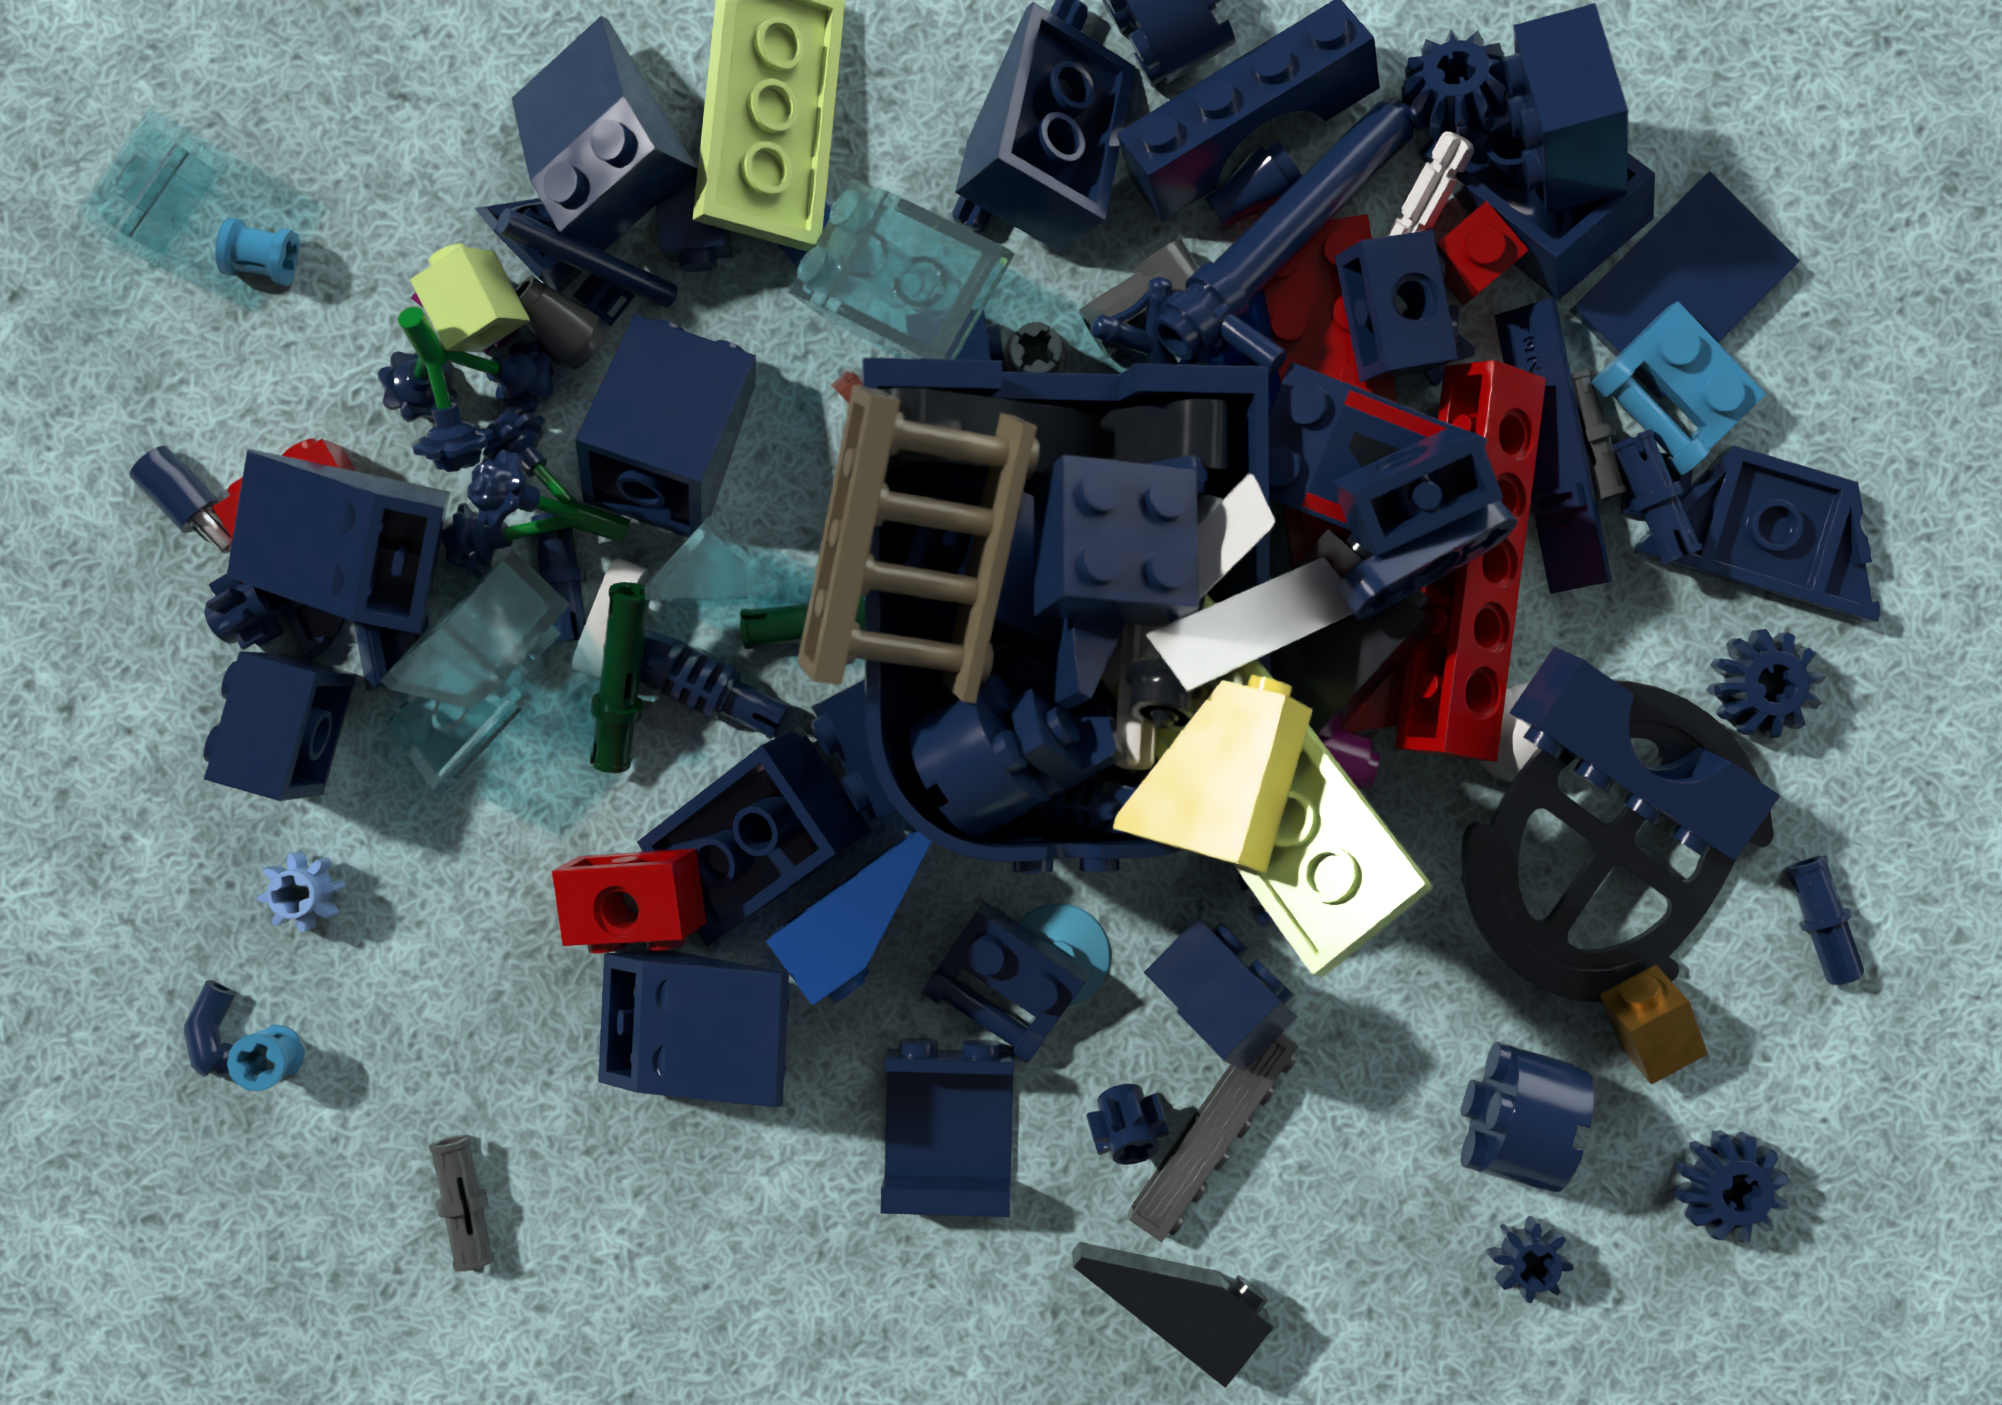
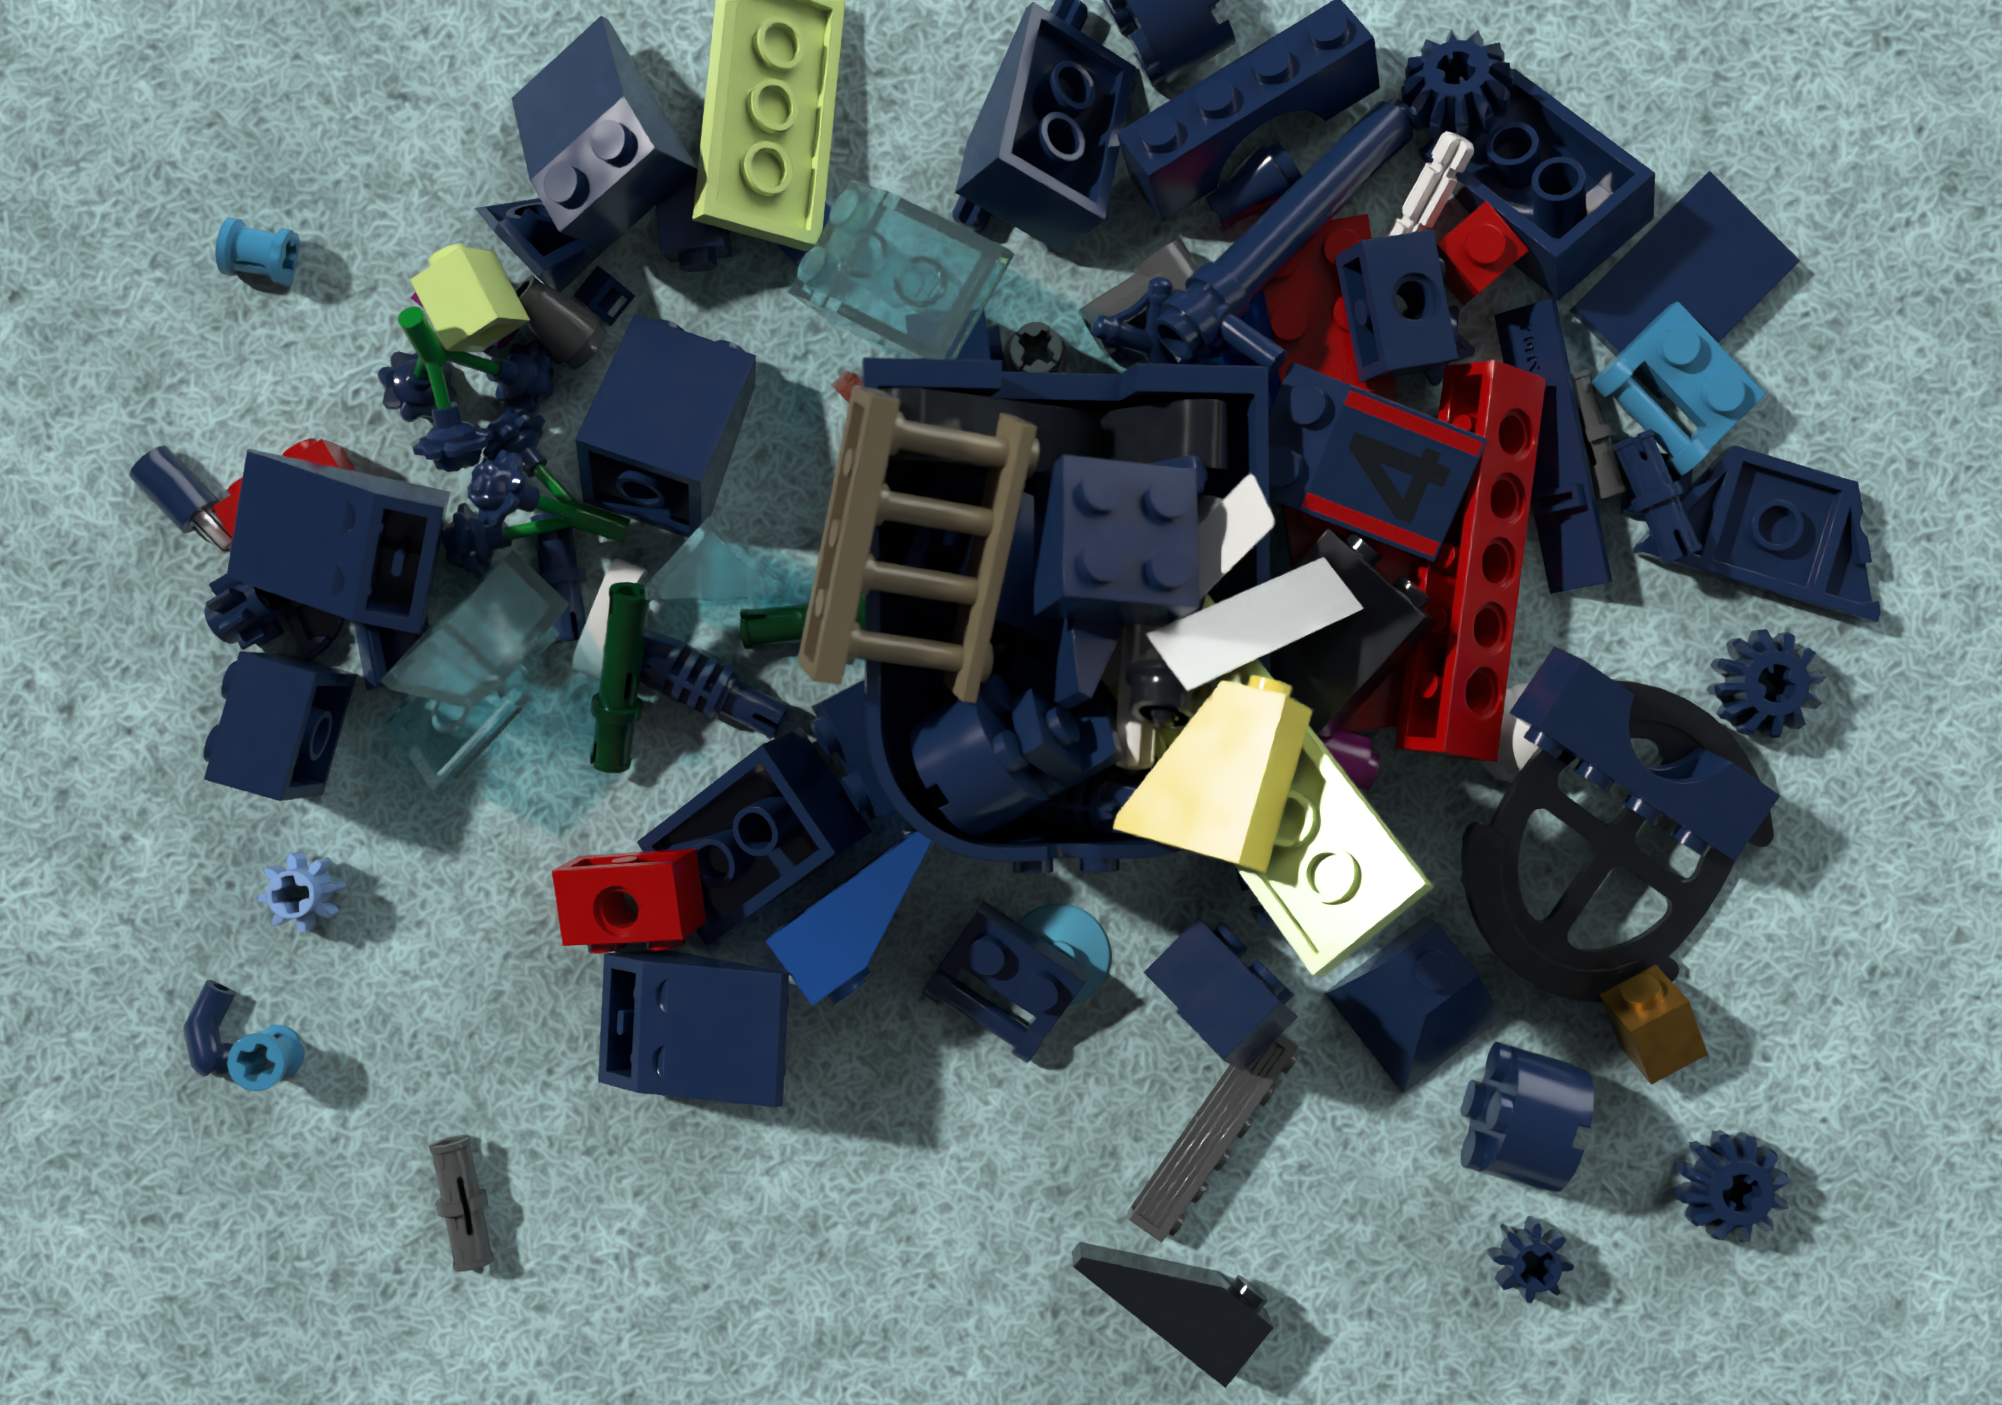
clear light blue slope [78,108,230,267] -> none
dark blue bar [497,208,677,308] -> none
dark blue panel [880,1038,1014,1217] -> none
dark blue gear [1086,1084,1169,1165] -> none
dark blue brick [1331,425,1503,556] -> none
dark blue beam [1336,500,1517,620] -> none
dark blue brick [1504,3,1628,213] -> none
dark blue axle [1785,856,1864,985] -> none
none -> dark blue slope [1325,916,1503,1093]

